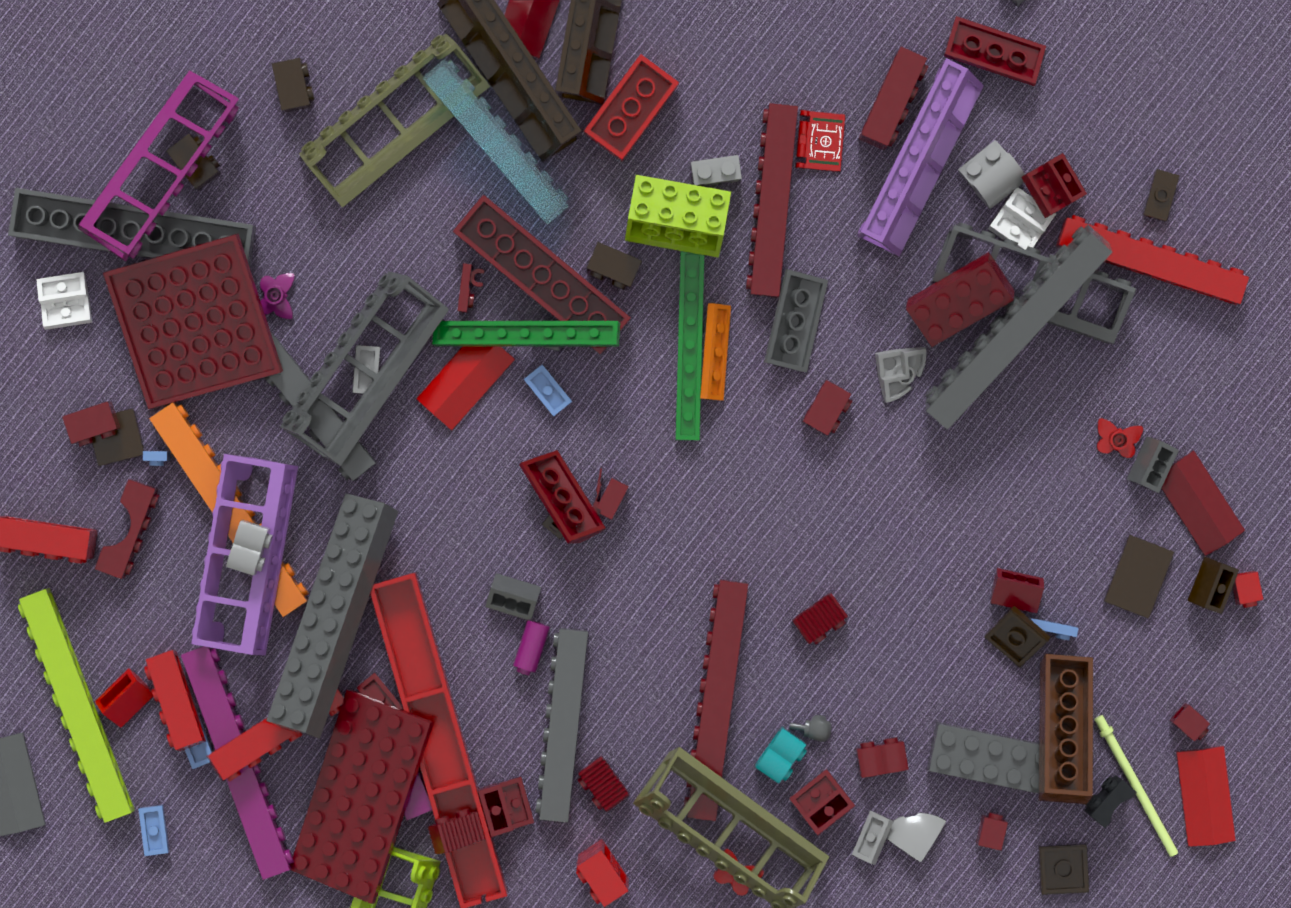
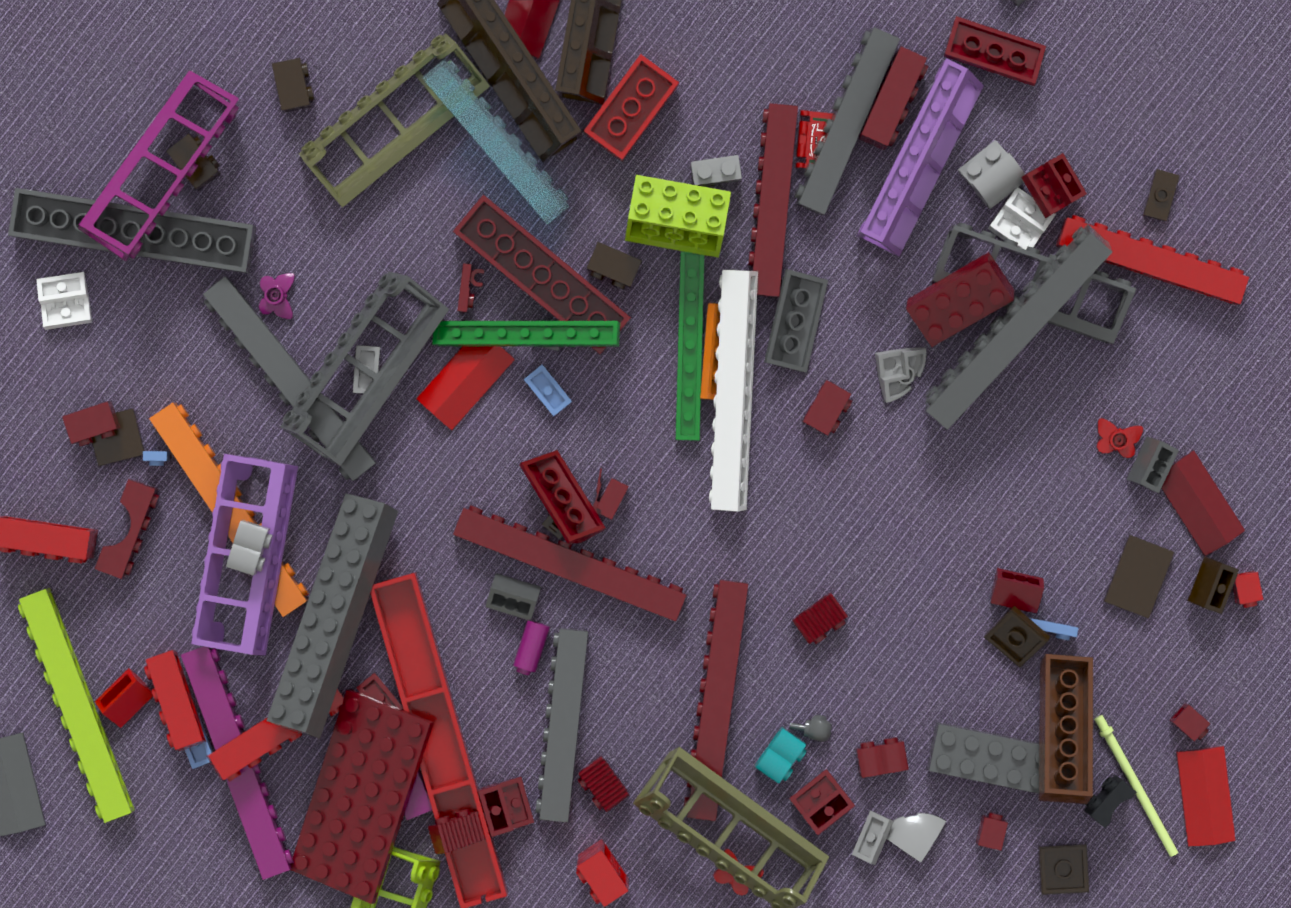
dark red plate [103,233,283,409] -> none
medium blue plate [138,805,170,856] -> none
none -> dark red brick [453,505,686,621]
none -> white brick [709,270,758,512]
none -> dark grey brick [794,27,900,215]

